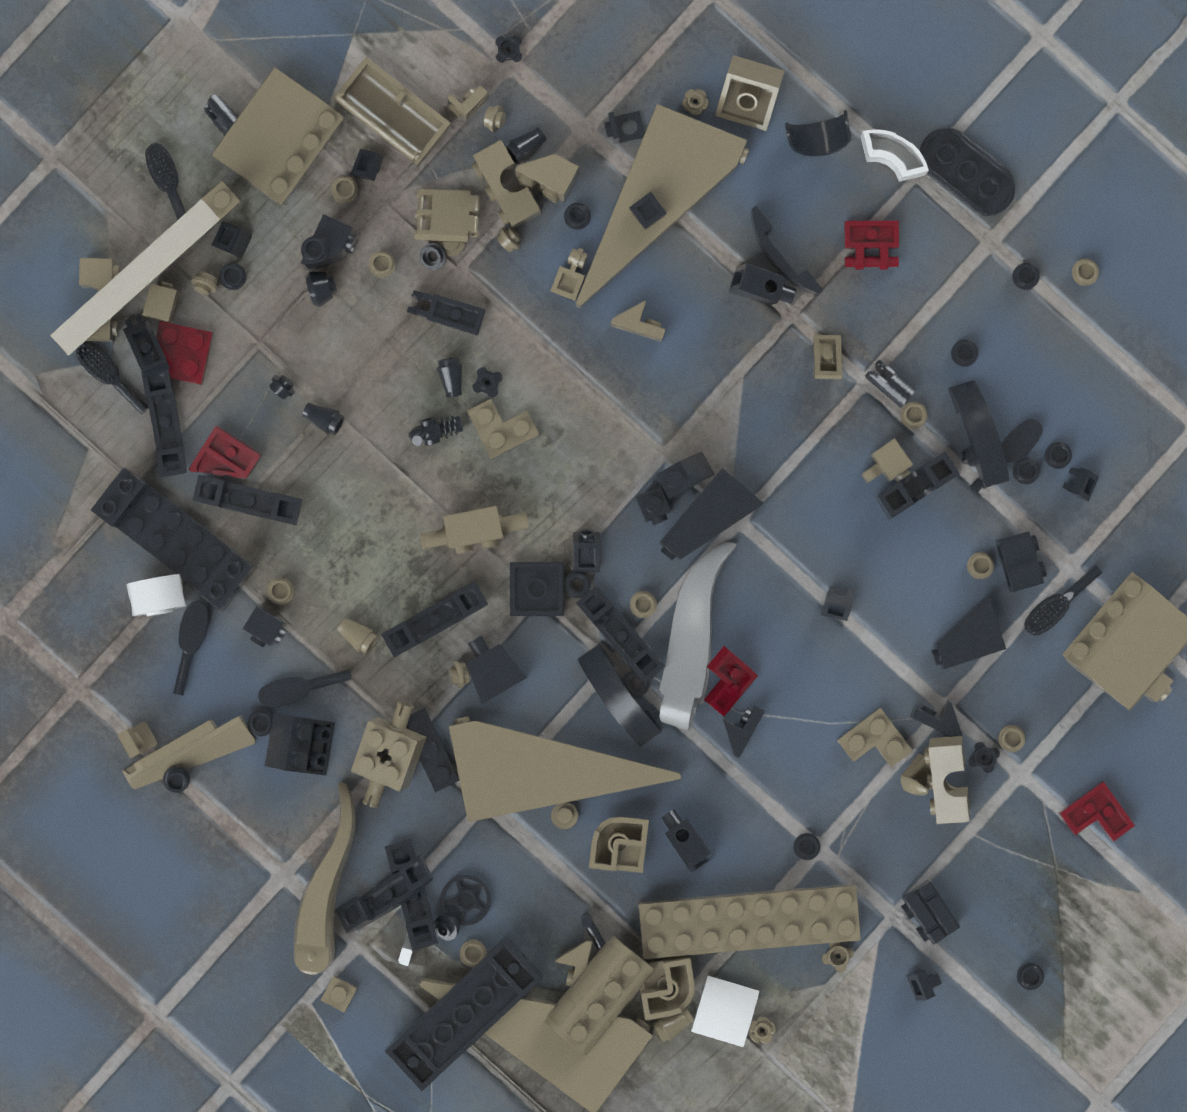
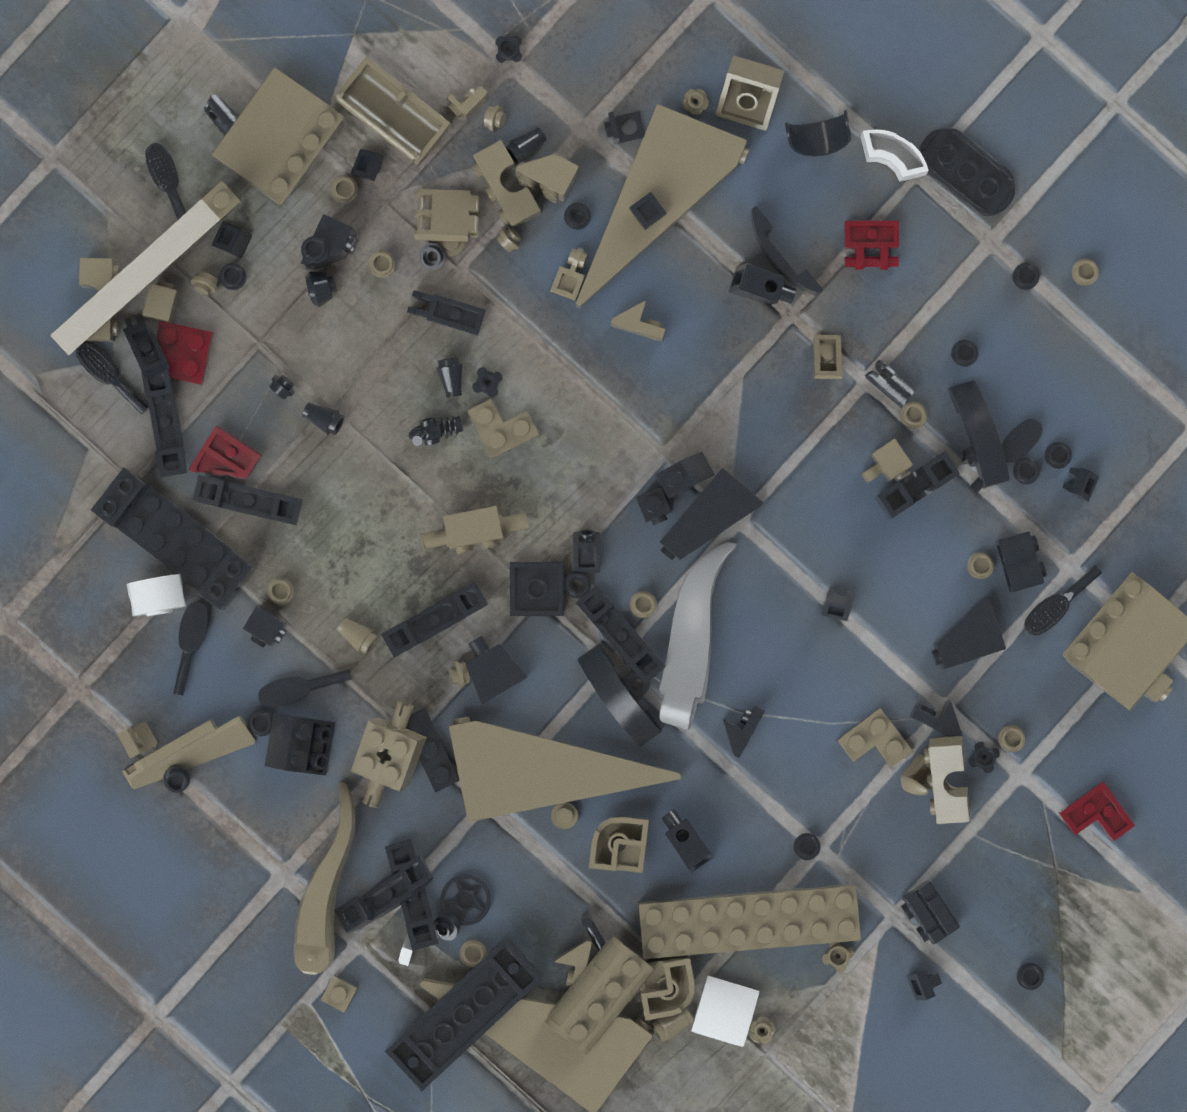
dark red plate [704,646,758,717] -> none

